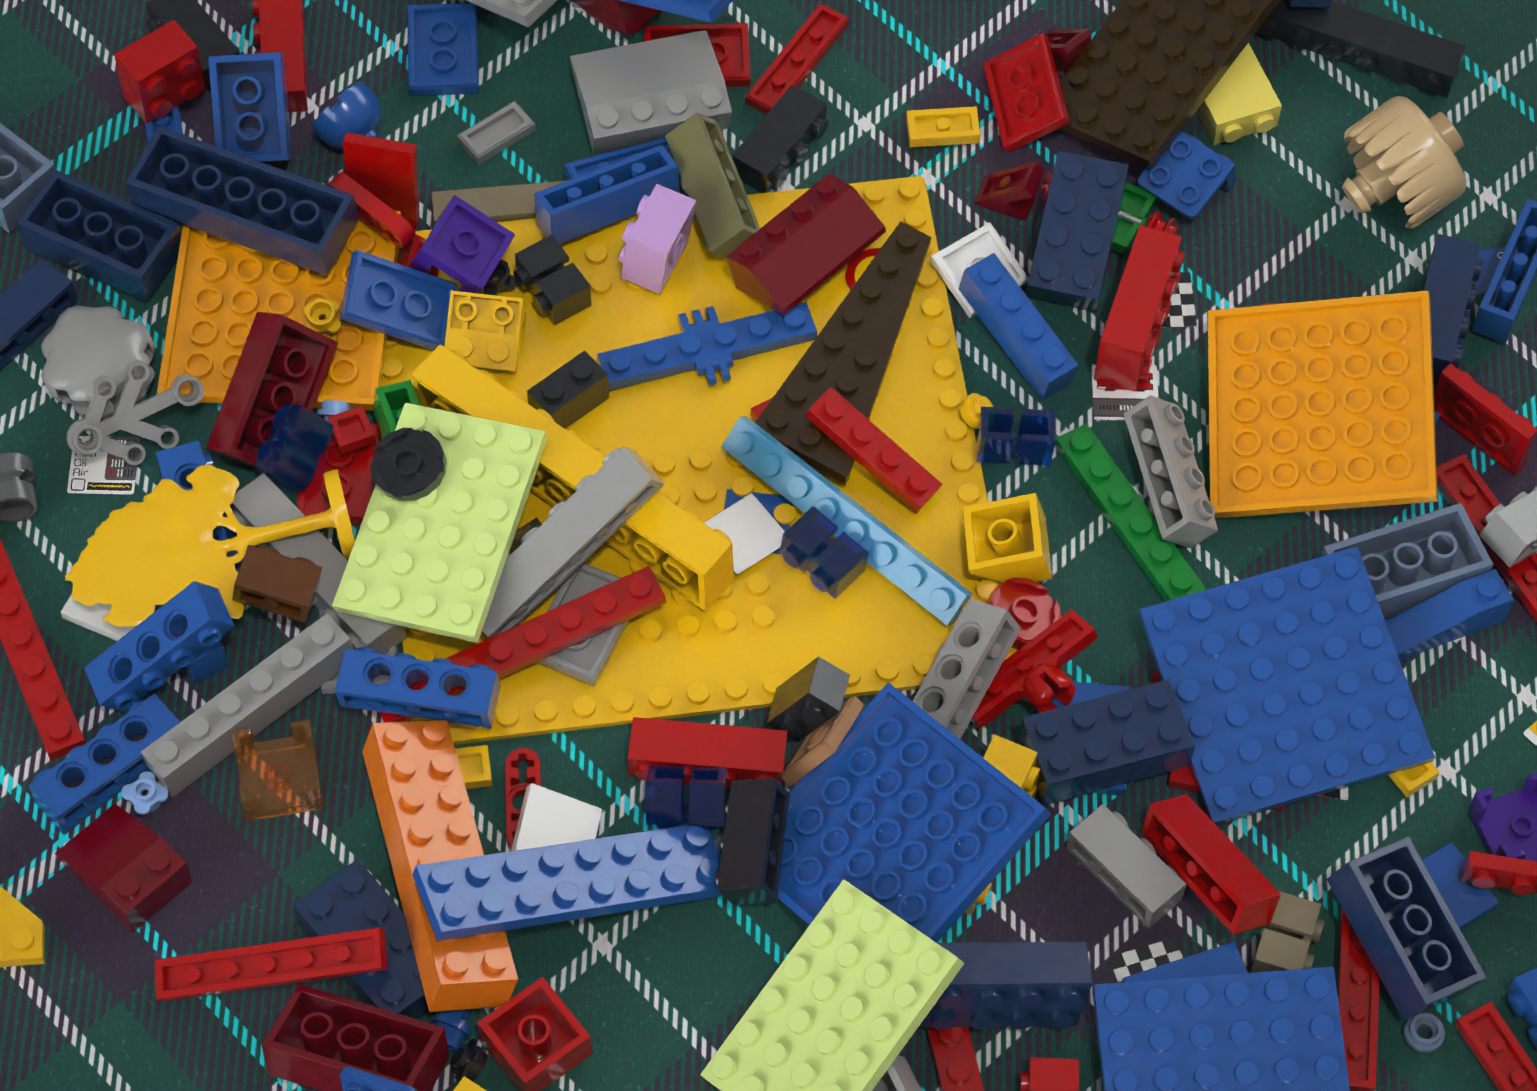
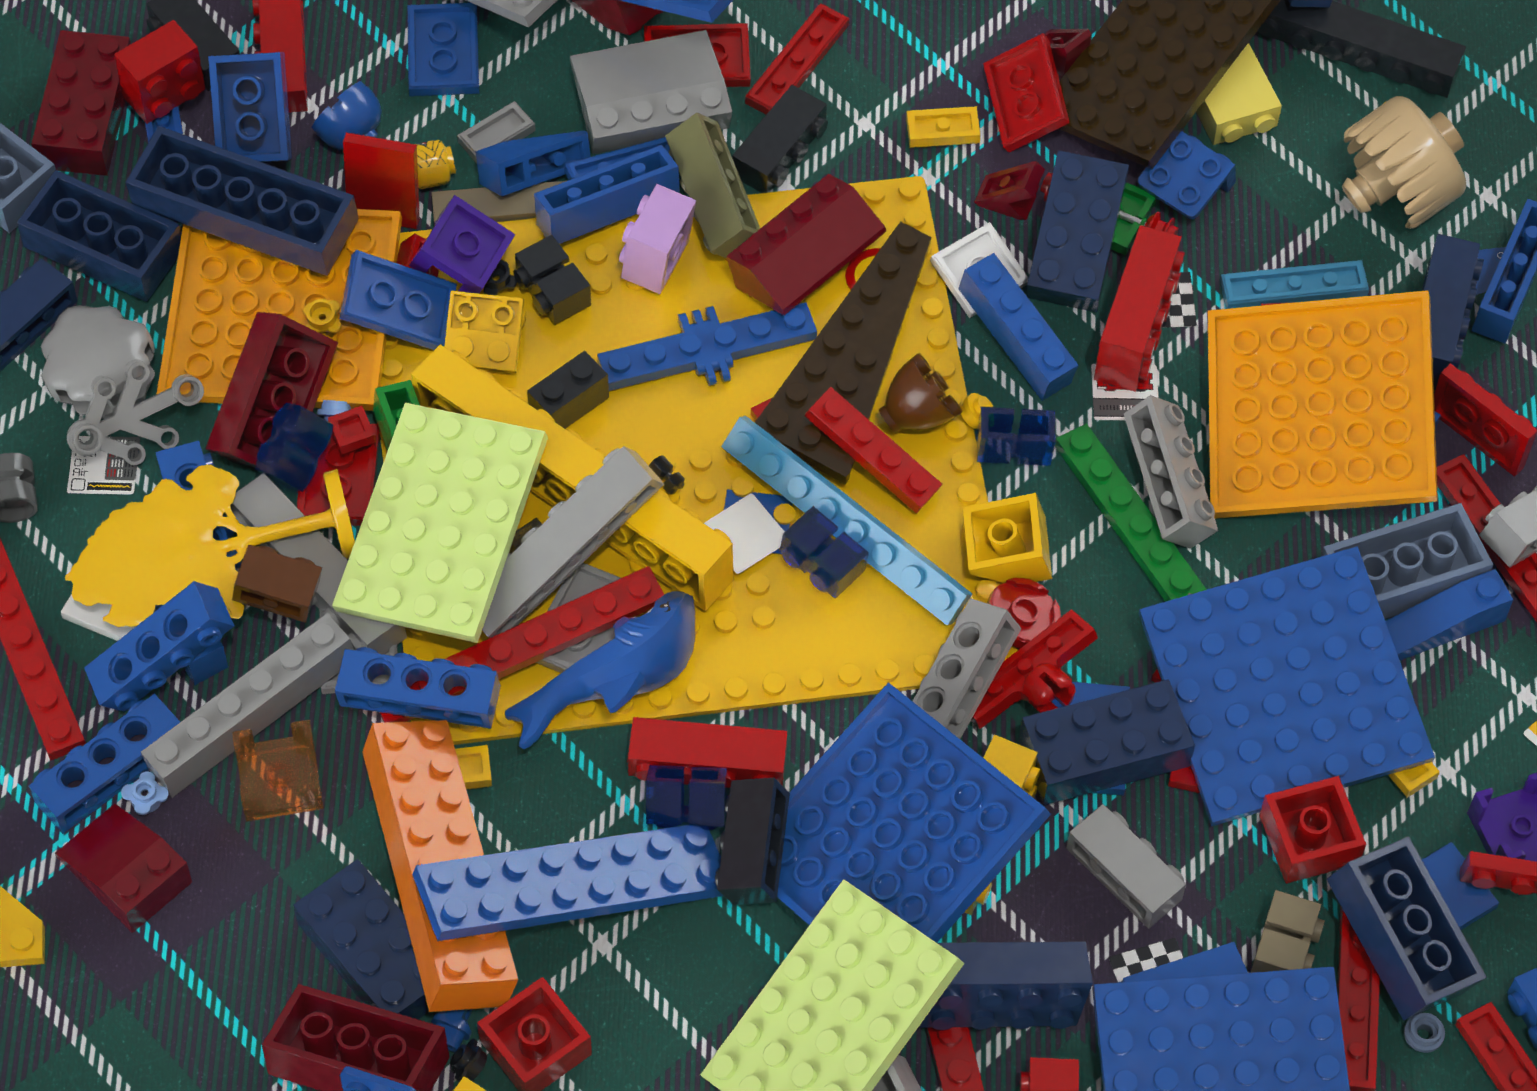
red plate [155,928,387,1002] -> none
red beam [327,172,416,249] -> none
black tile [370,428,447,501] -> none
red beam [505,748,541,851] -> none
white tile [511,783,602,851] -> none
brick [766,656,850,742] -> none
medium nougat tile [781,696,865,786] -> none
red brick [1141,794,1281,935] -> none
none -> dark red brick [31,30,131,176]
none -> yellow head [416,140,456,189]
none -> blue slope [475,131,590,196]
none -> blue piece [505,591,695,749]
none -> black piece [649,455,685,494]
none -> reddish brown piece [879,353,963,433]
none -> dark azure tile [1220,260,1369,309]
none -> red brick [1259,776,1366,884]

